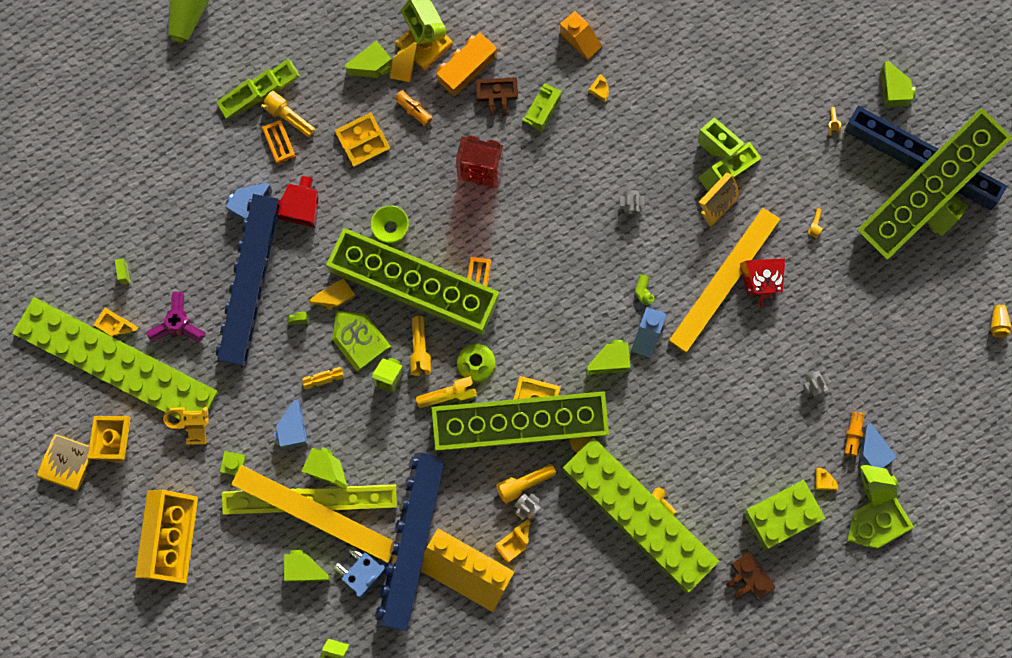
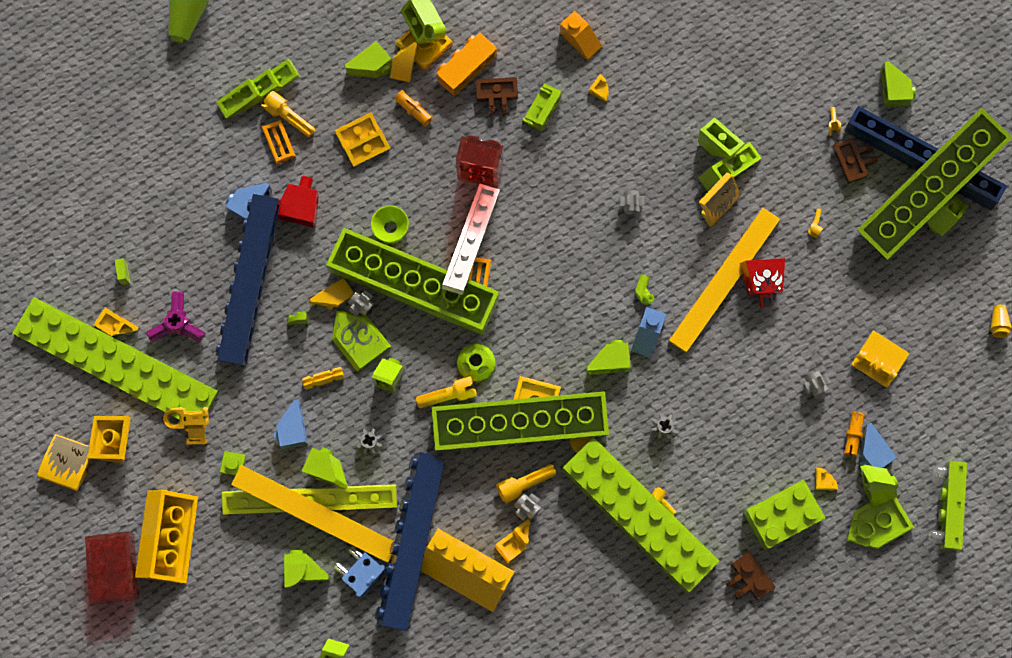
yellow piece [410,316,432,376] -> none
none -> clear red brick [85,531,139,605]
none -> lime tile [284,564,307,588]
none -> light grey gear [348,290,374,317]
none -> light grey gear [356,429,383,456]
none -> white plate [442,184,499,295]
none -> light grey gear [651,413,678,441]
none -> reddish brown hinge [832,138,878,184]
none -> yellow hinge [851,330,910,388]
none -> lime piece [927,461,967,552]

